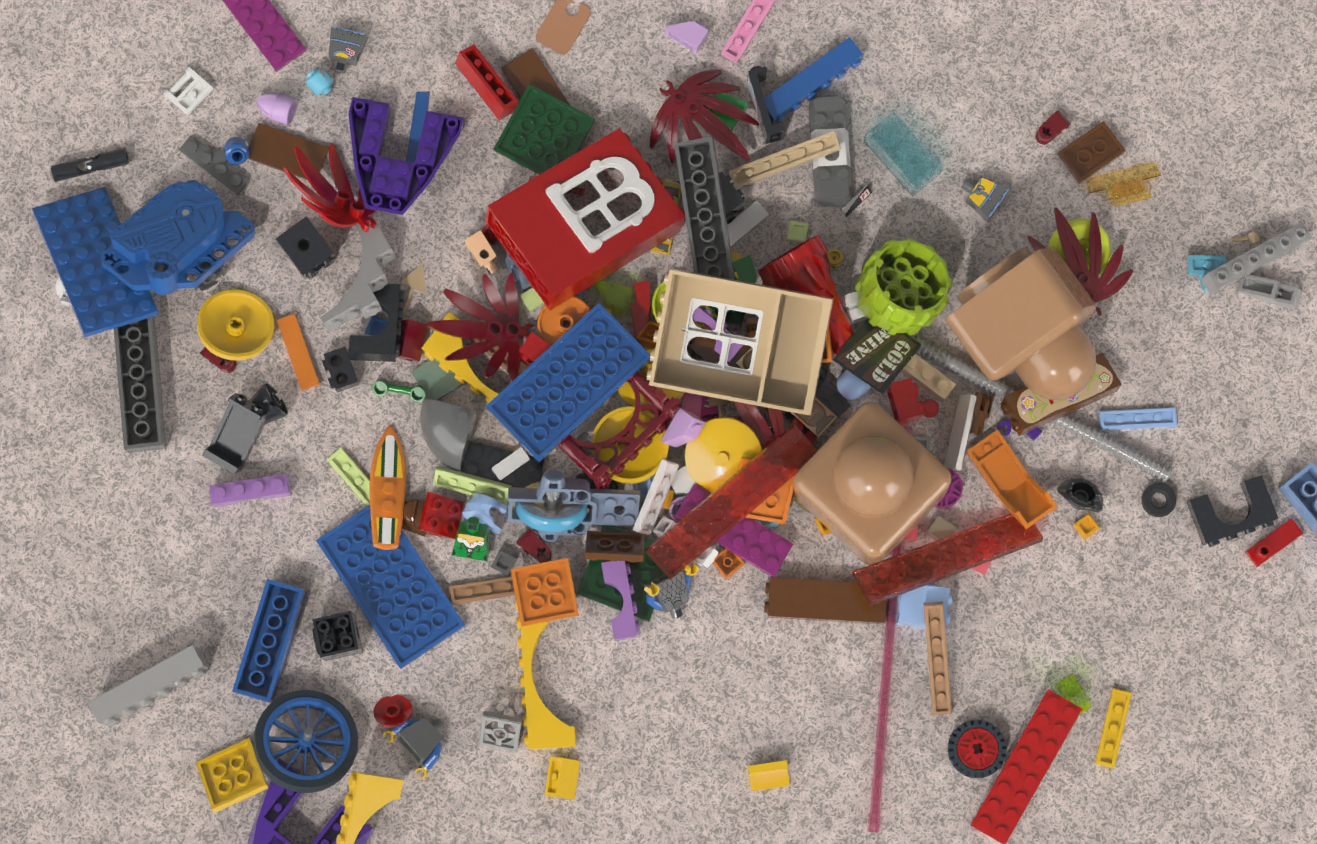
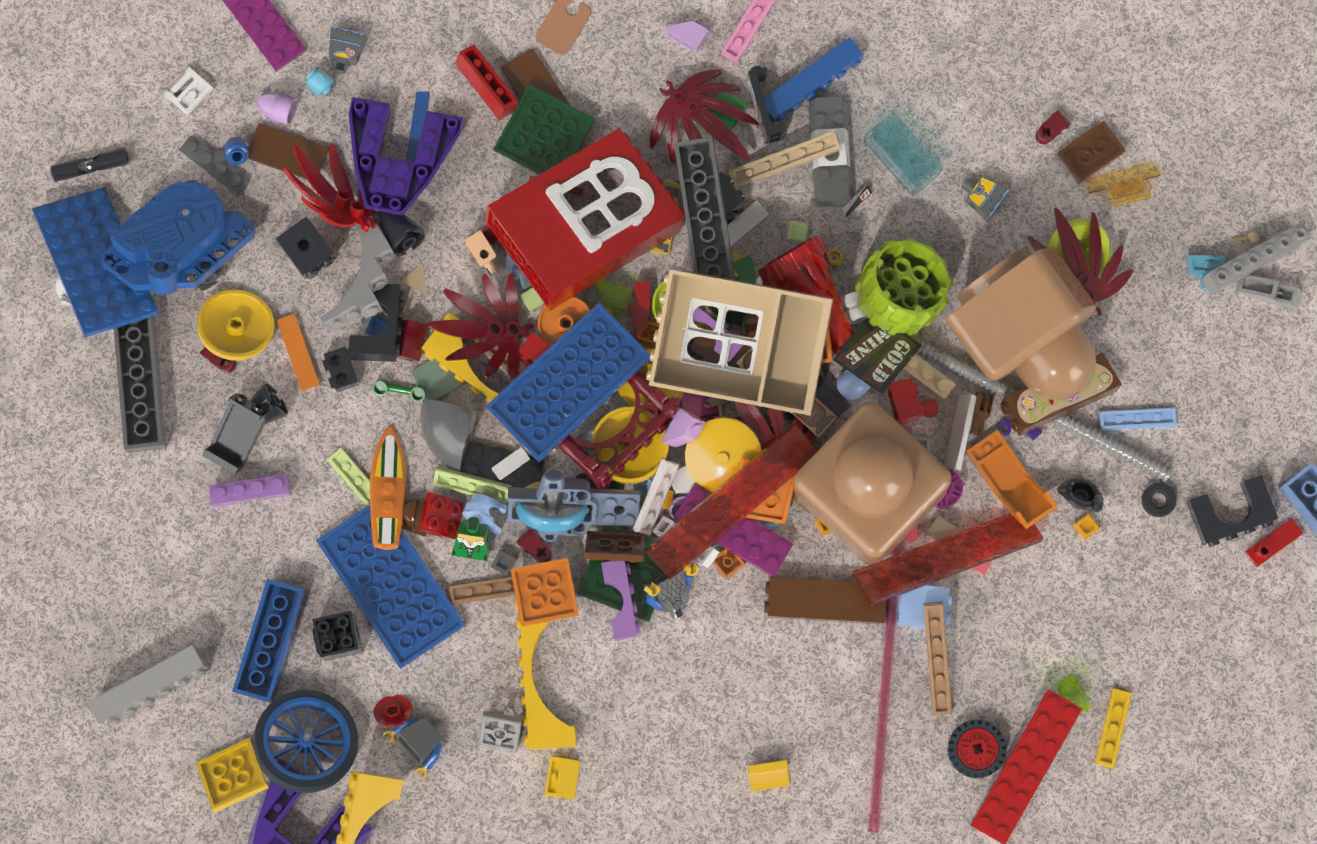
none -> black cone [377,211,425,256]

